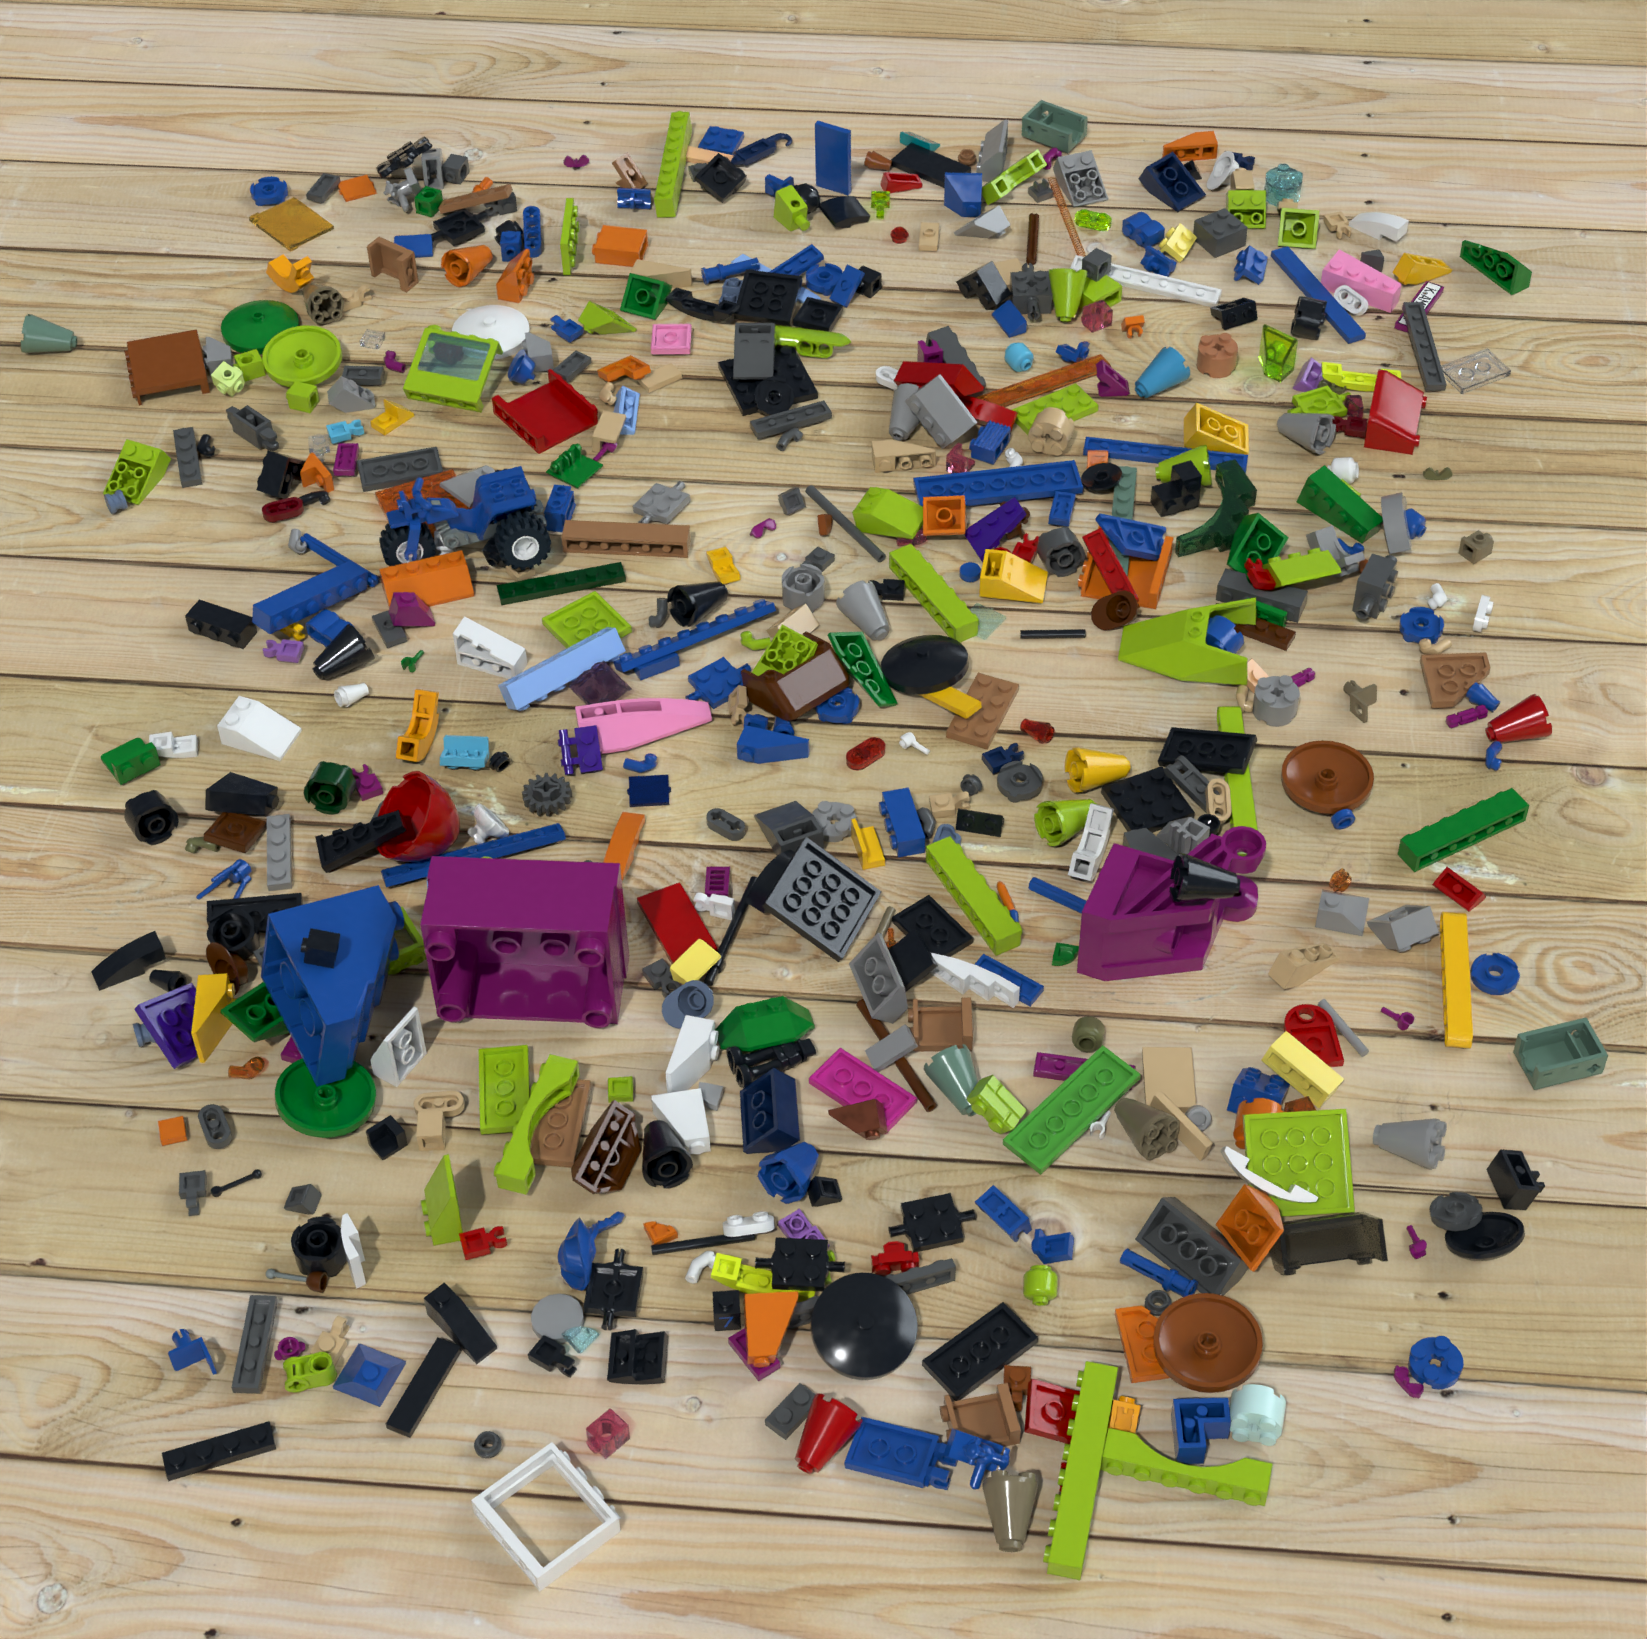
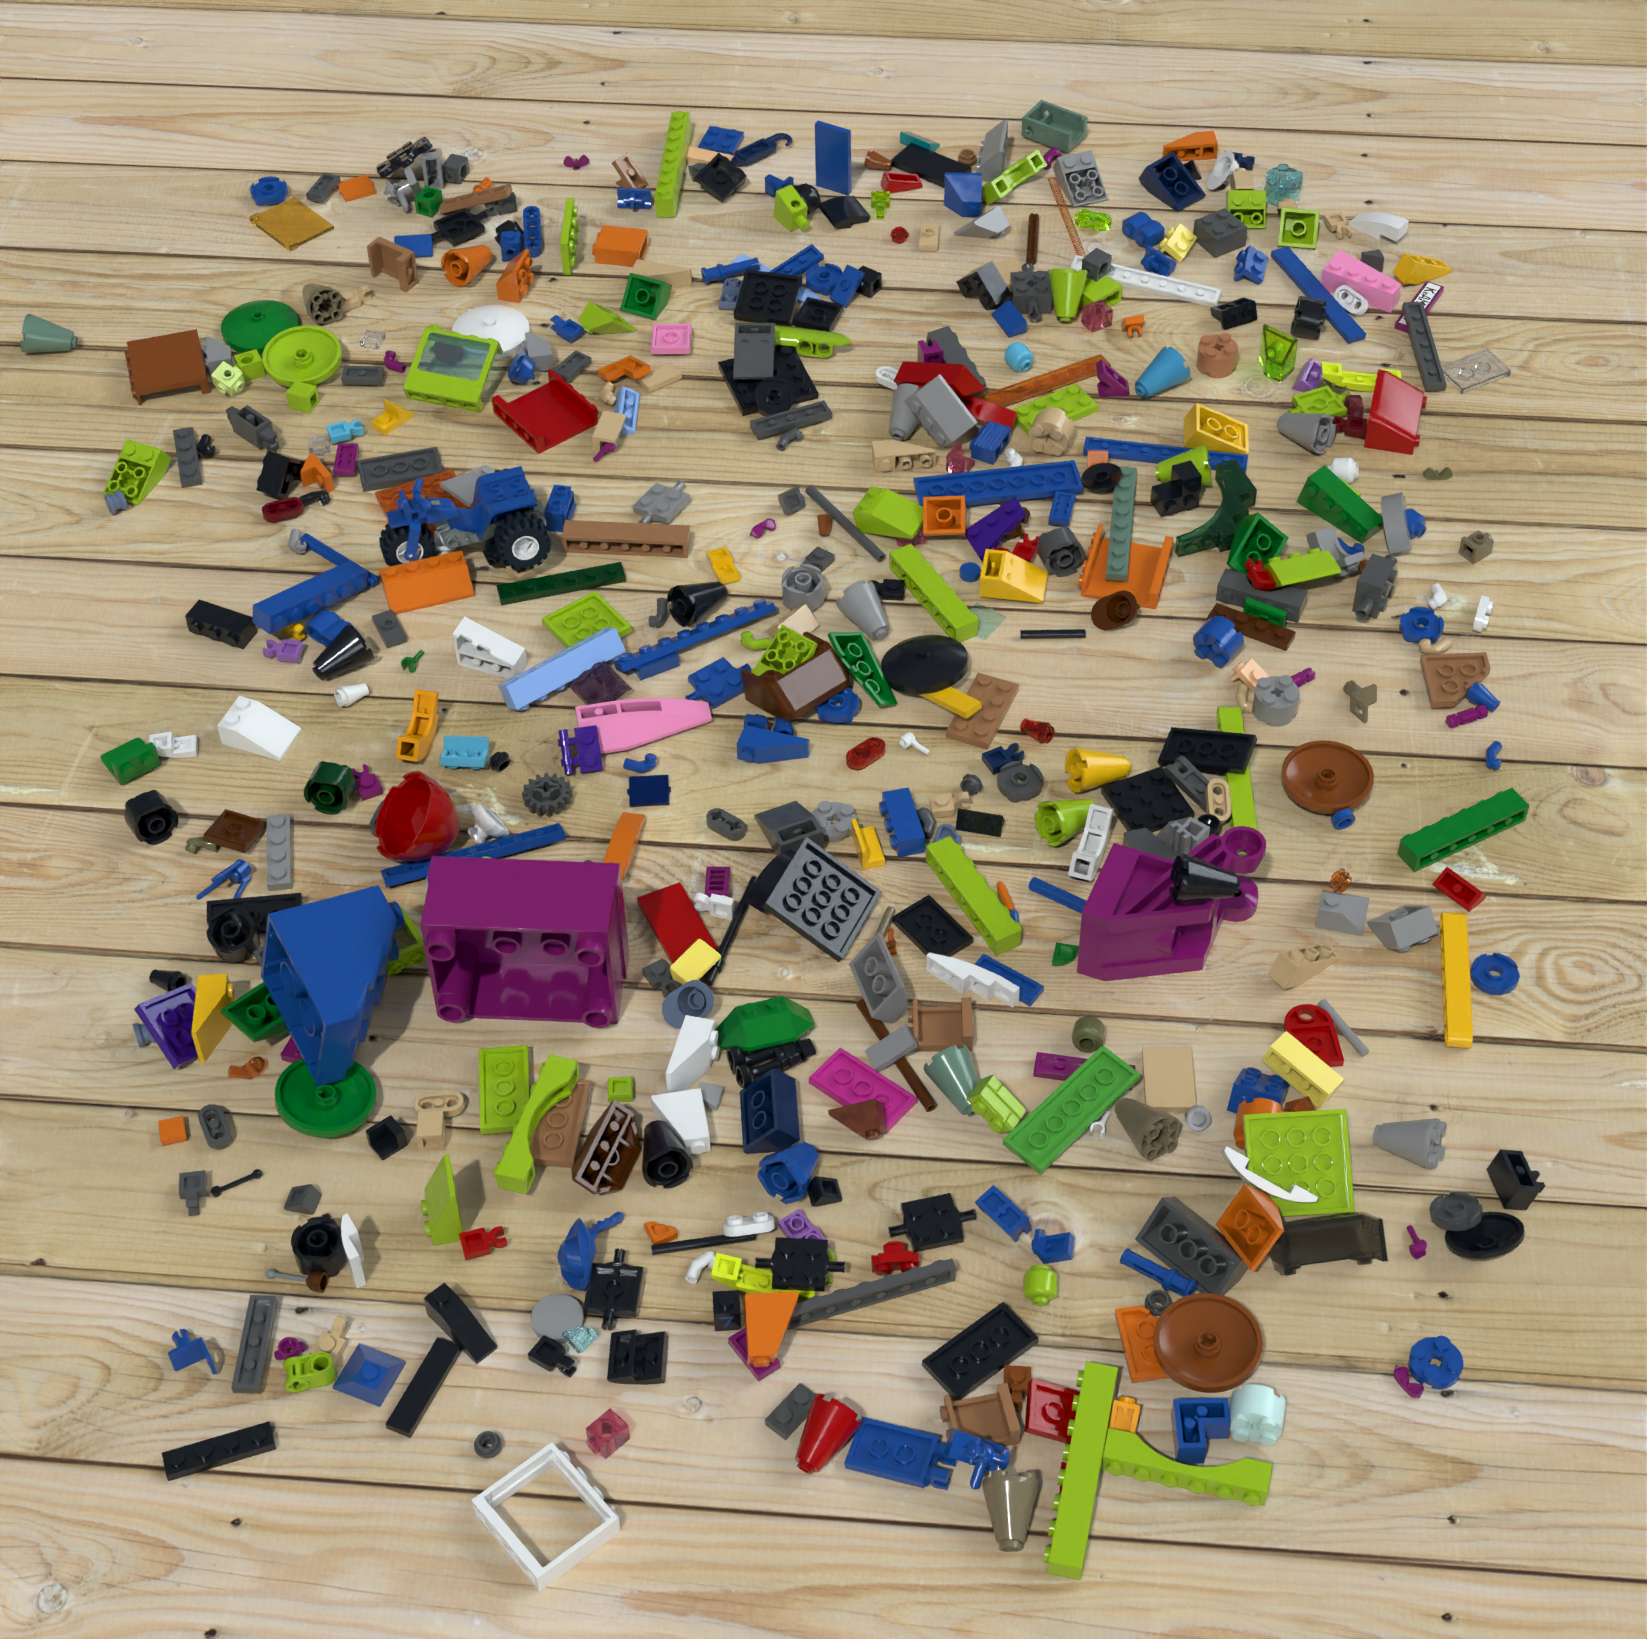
black slope [91,931,166,991] -> none
black slope [205,772,279,816] -> none
reddish brown piece [206,942,248,996] -> none
light orange arch [266,254,314,293] -> none
black brick [300,928,340,969] -> none
black wing [315,810,407,873] -> none
light grey slope [327,376,376,413] -> none
white slope [370,1007,427,1087] -> none
magenta slope [389,592,435,626] -> none
green hinge [546,443,603,488] -> none
black slope [666,288,740,321] -> none
tan plate [728,685,749,727] -> none
black dish [811,1273,918,1380] -> none
black tile [889,929,938,992] -> none
flat silver tile [1028,178,1054,203] -> none
blue bracket [1055,341,1090,362] -> none
red tile [1082,528,1139,602] -> none
blue wing [1095,513,1166,561] -> none
lime windscreen [1118,598,1256,685] -> none
tan tile [1150,1091,1213,1161] -> none
magenta hand [1381,1007,1415,1030] -> none
green wedge [1460,240,1532,295] -> none
red cone [1485,694,1552,743] -> none
sand green piece [1513,1018,1608,1090] -> none

